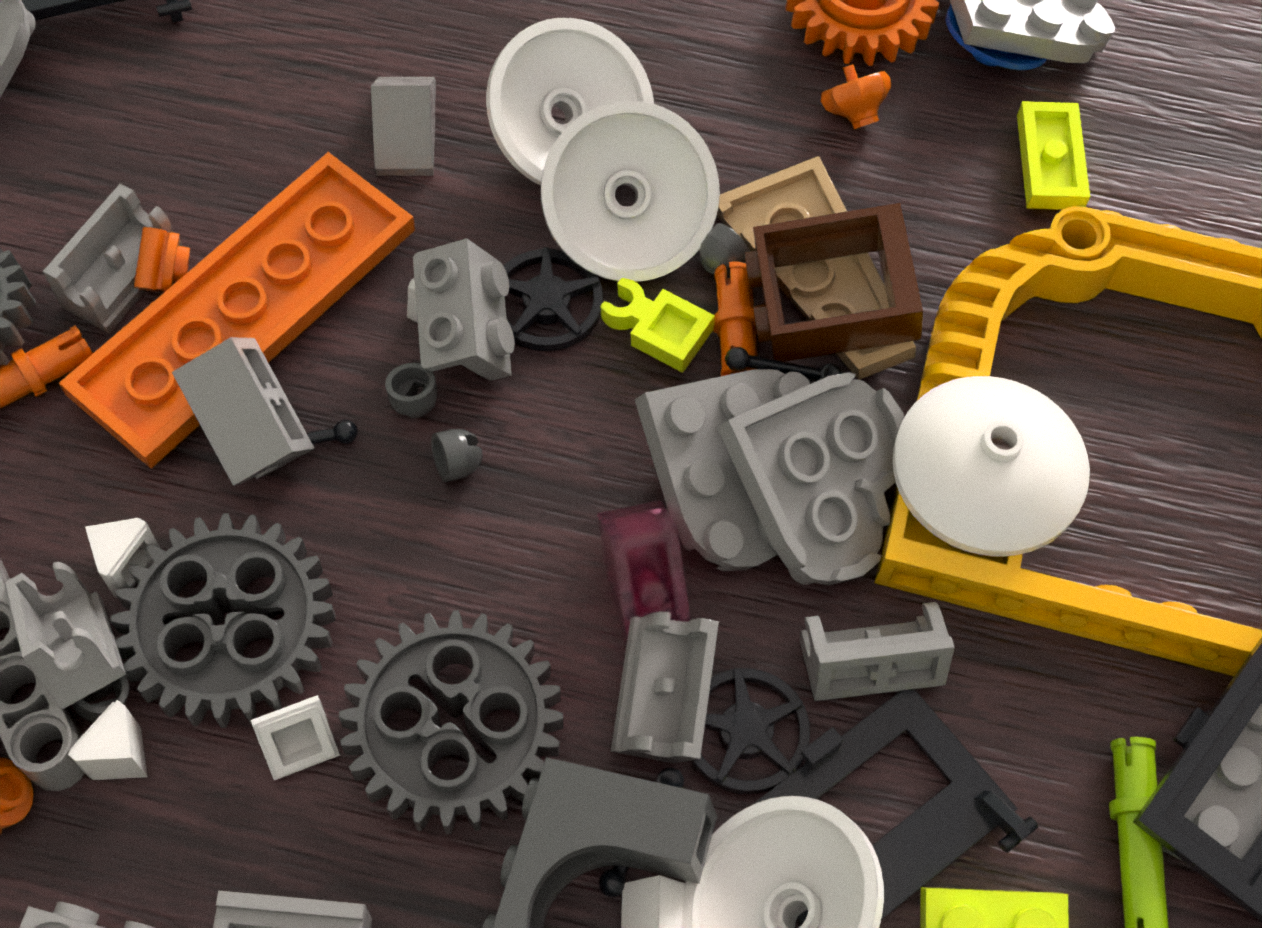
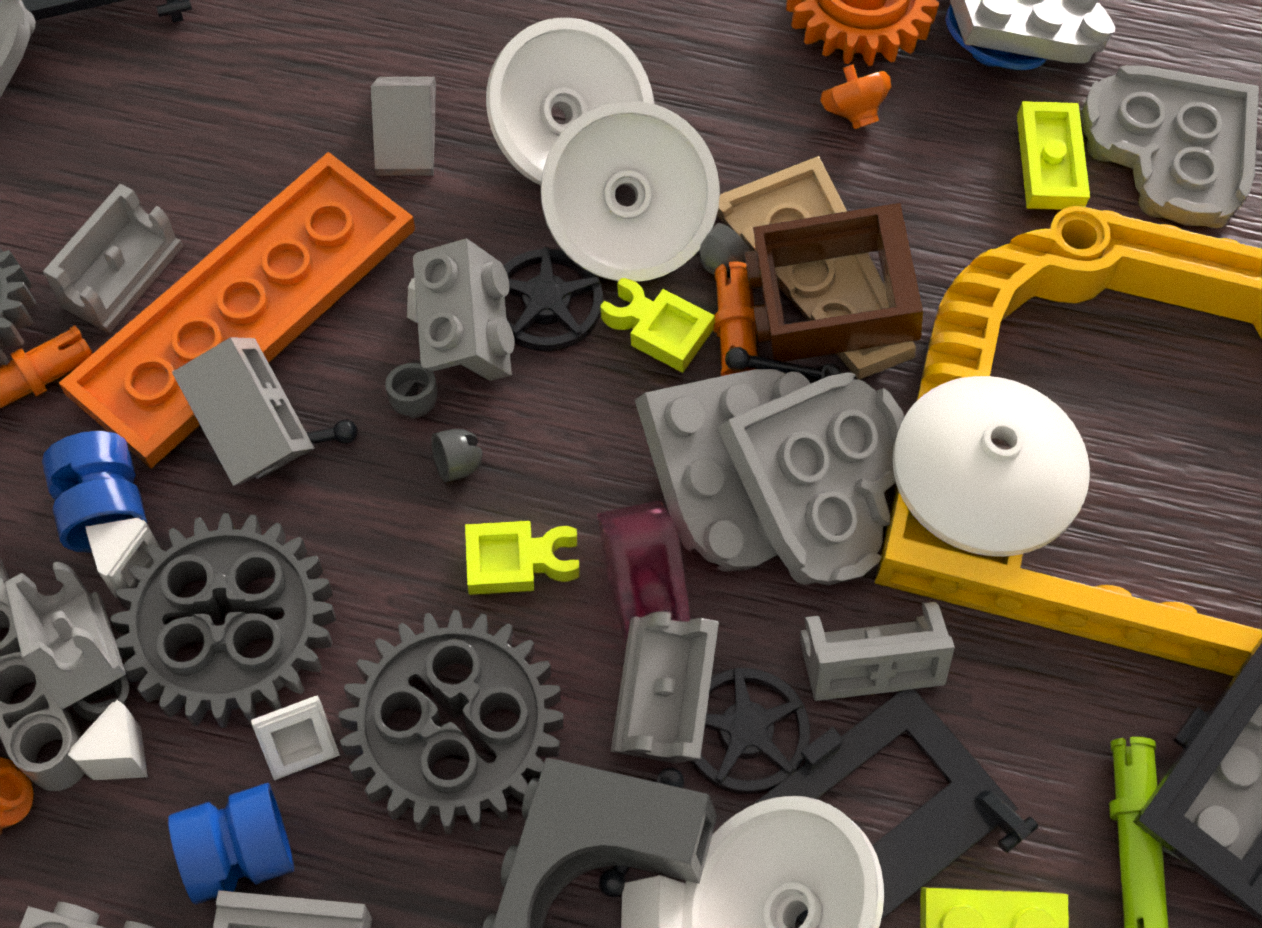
orange plate [134,227,191,292] -> none
none -> blue wheel [42,431,147,553]
none -> blue wheel [168,782,295,905]
none -> neon yellow plate [465,521,579,595]
none -> light grey plate [1081,65,1259,228]

